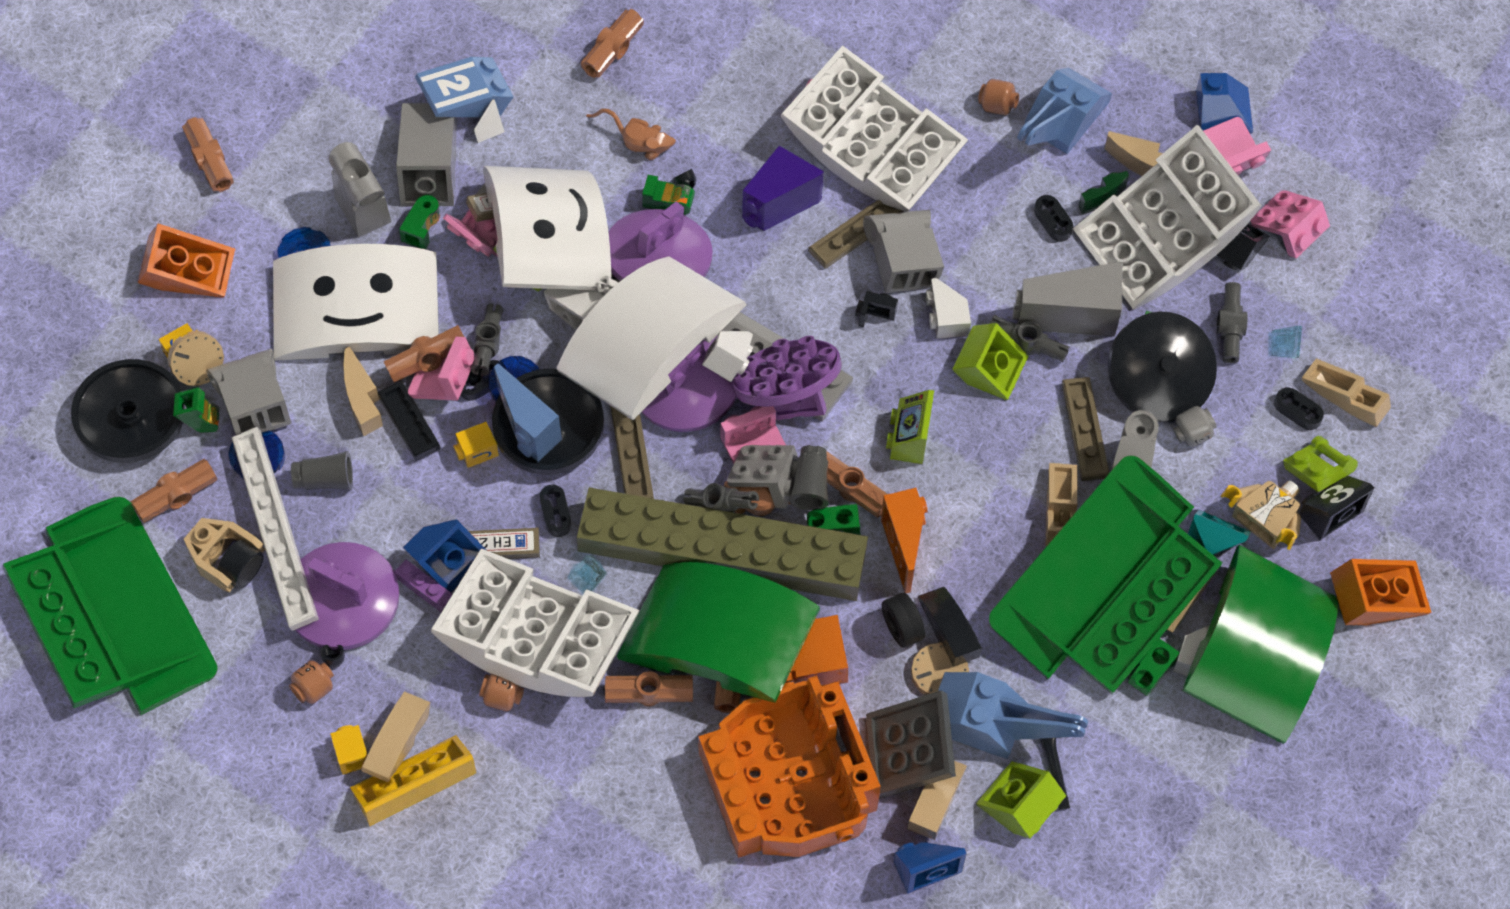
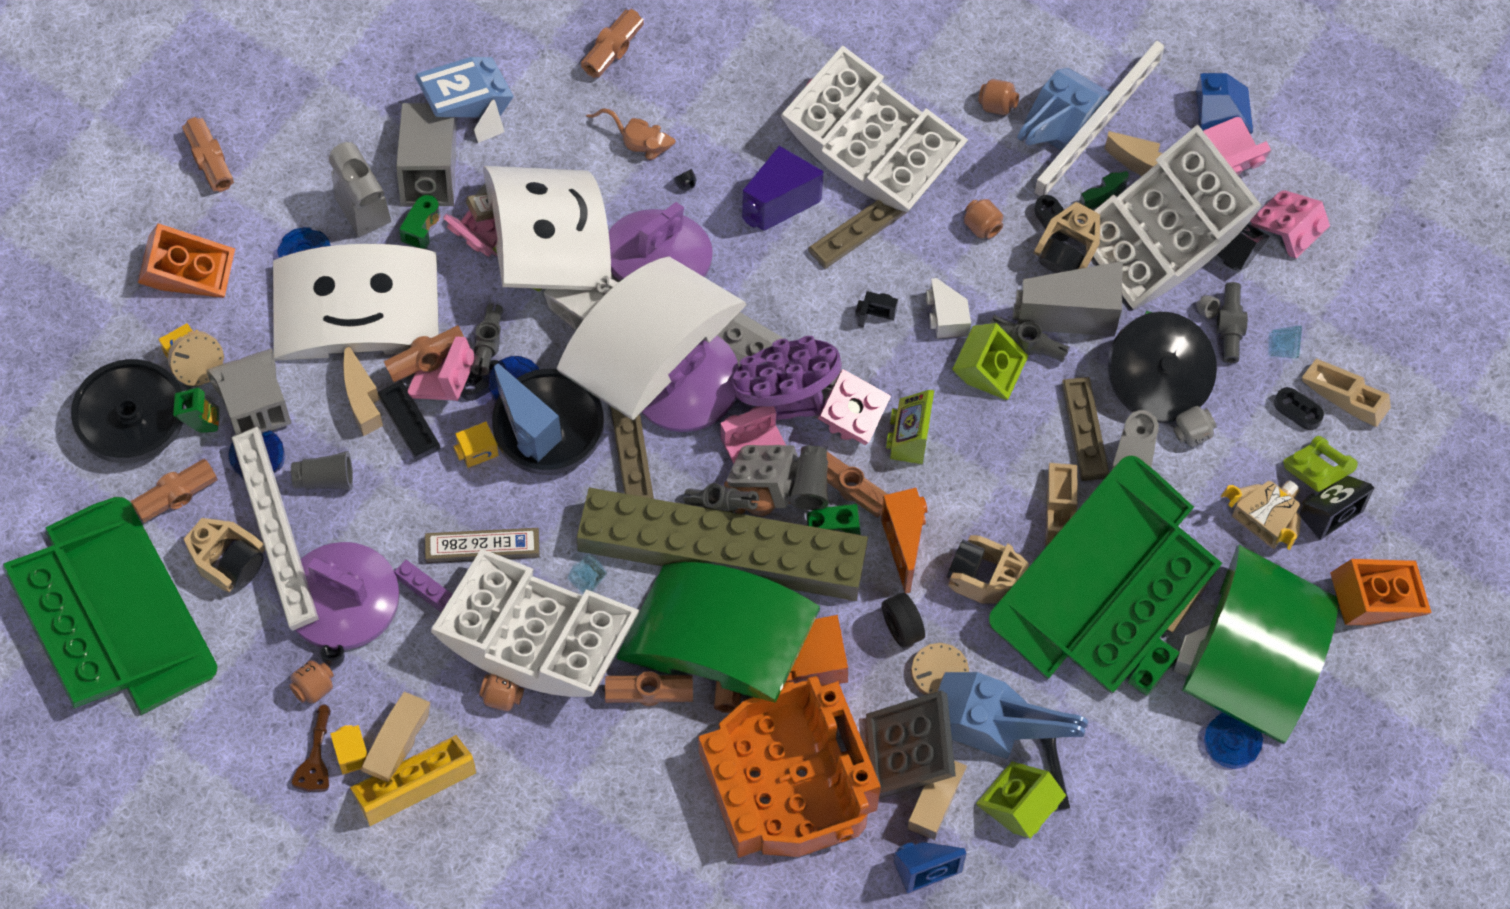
blue slope [403,519,487,593] -> none
black beam [540,484,571,537] -> none
green leg [642,174,695,215] -> none
white slope [702,331,753,382] -> none
light grey piece [863,210,944,293] -> none
black slope [918,587,982,667] -> none
teal slope [1187,509,1251,554] -> none
none -> reddish brown piece [292,704,331,792]
none -> piece [817,369,891,445]
none -> tan piece [947,535,1029,604]
none -> nougat head [964,199,1004,239]
none -> tan piece [1033,202,1100,273]
none -> white tile [1035,41,1164,196]
none -> light grey hinge [1196,295,1220,319]
none -> clear blue tile [1204,713,1263,769]

